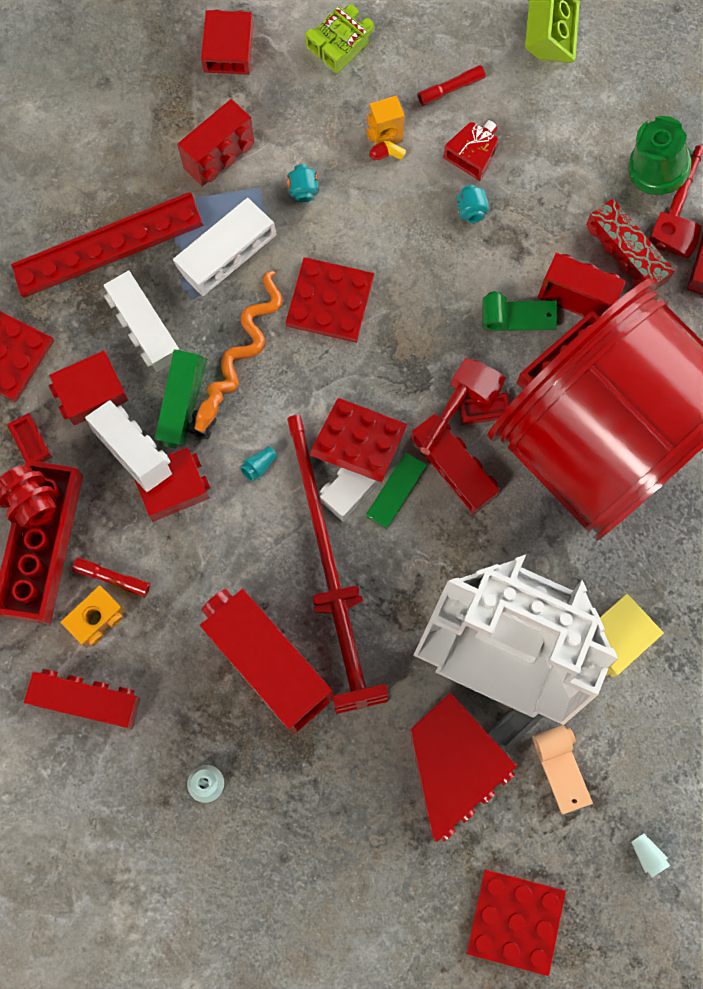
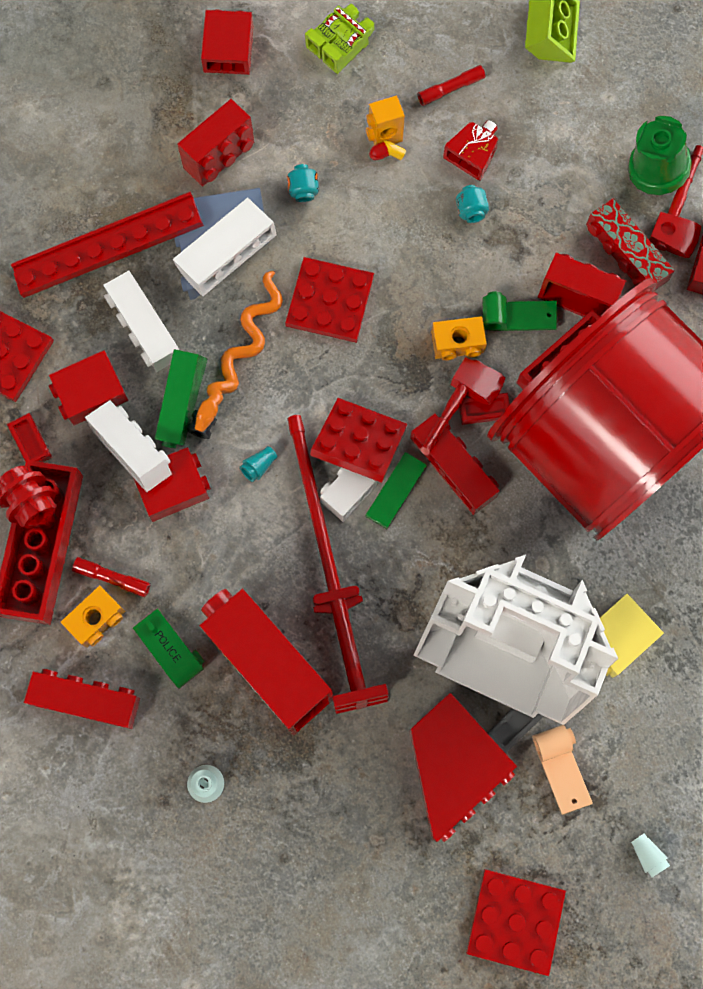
none -> green door [133,608,205,689]
none -> light orange brick [431,316,487,361]

